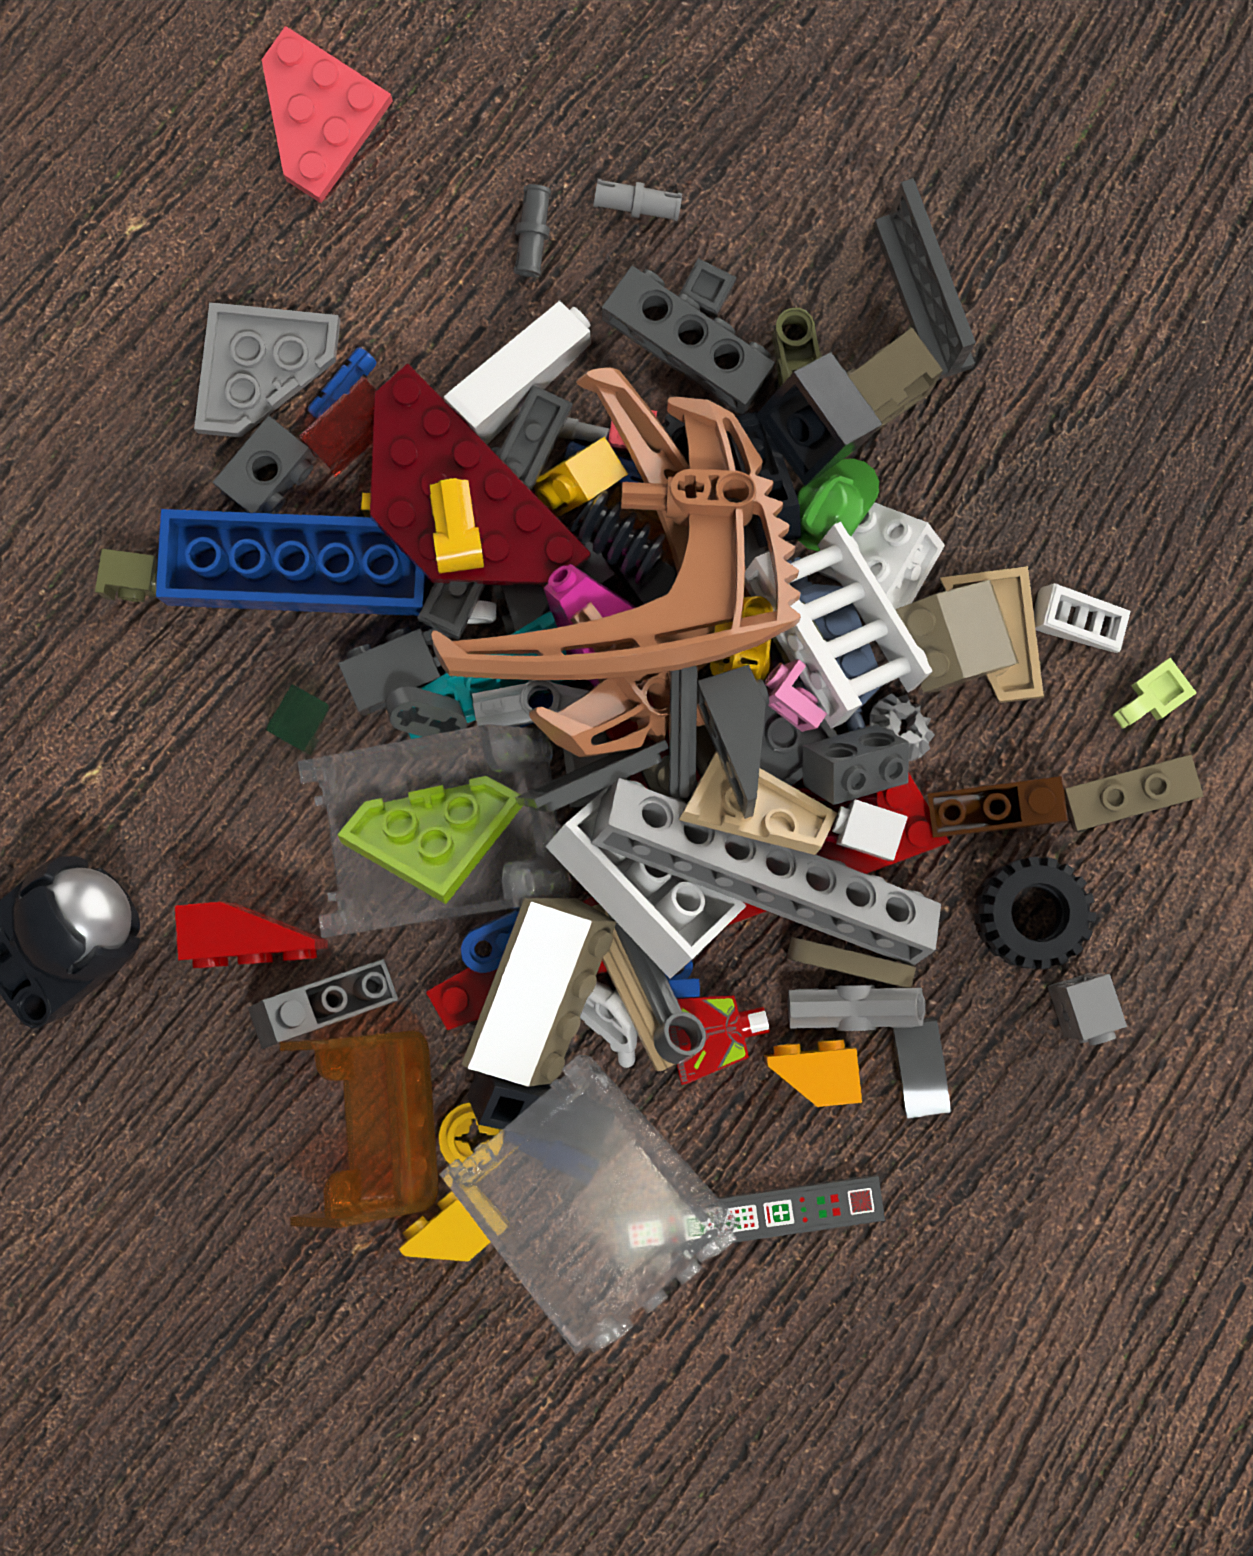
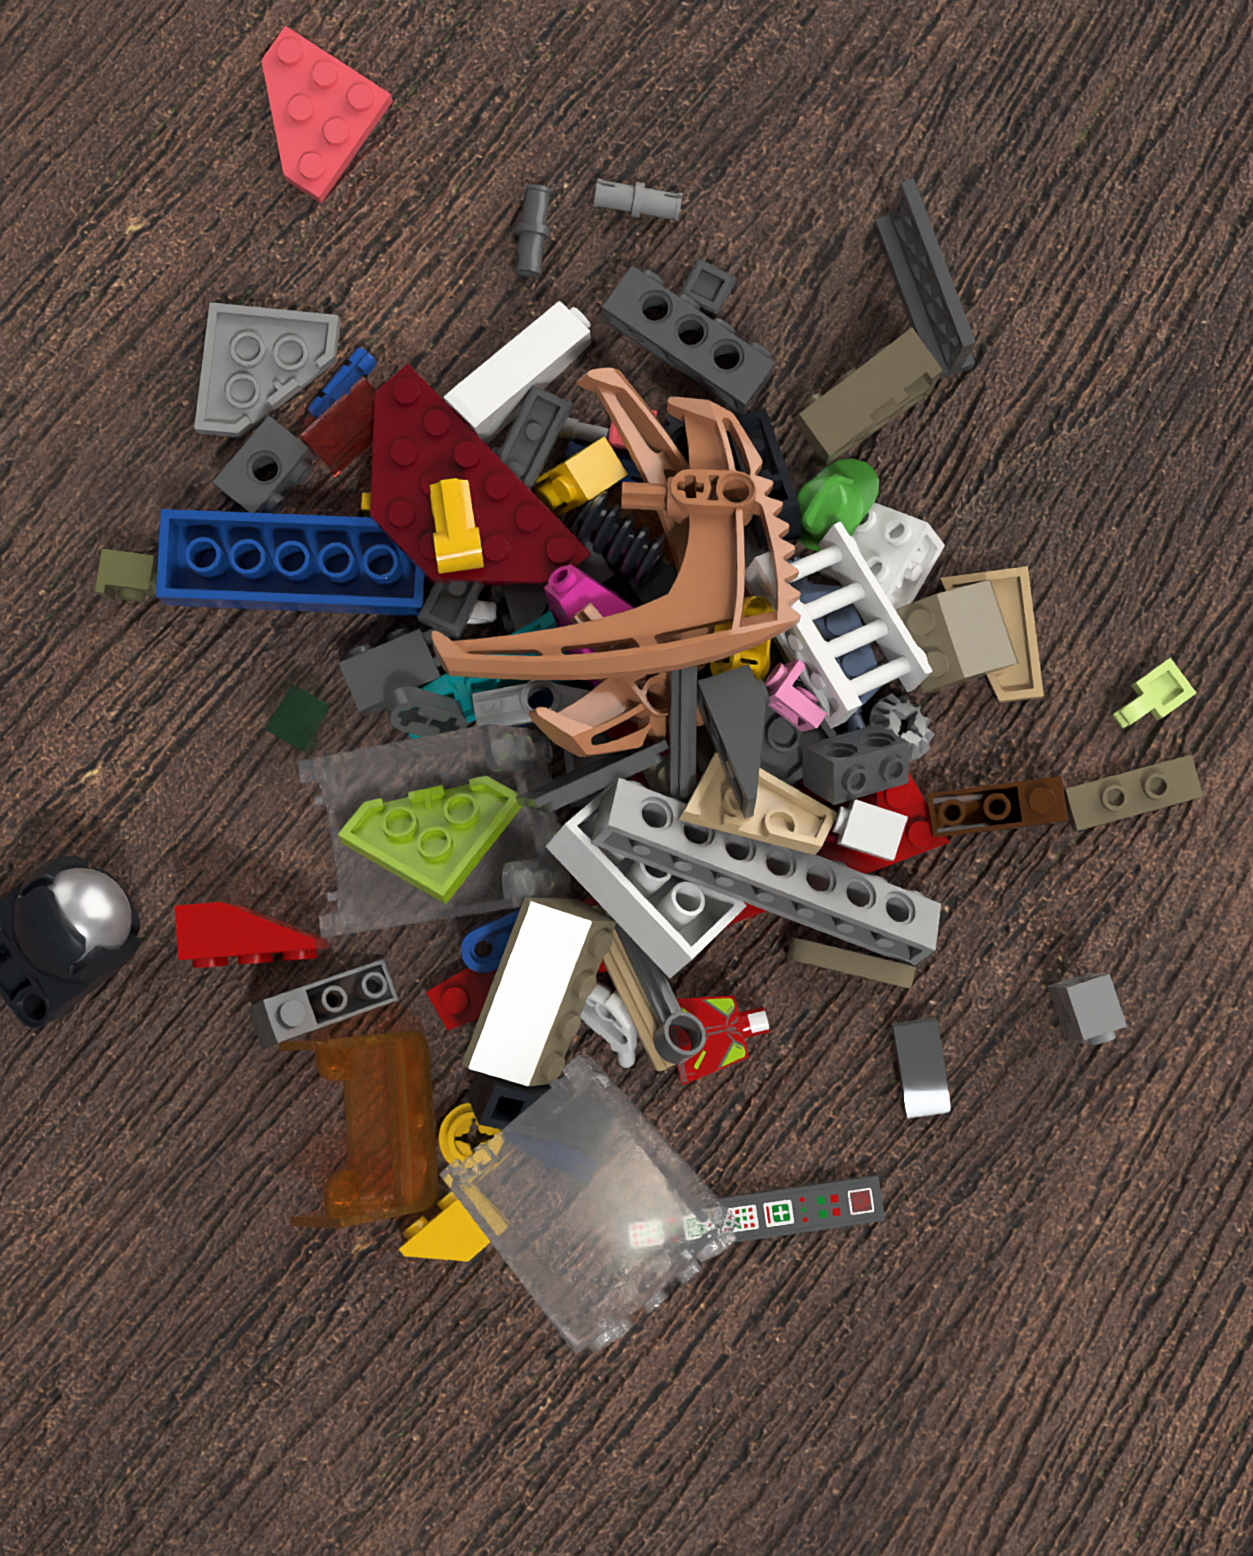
blue tile [664,960,700,998] -> none
black slope [755,352,882,486] -> none
light orange slope [764,1039,862,1107] -> none
olive piece [772,308,822,388] -> none
light grey piece [787,985,925,1031] -> none
black tyre [974,857,1096,969] -> none
white slope [1033,583,1131,653] -> none

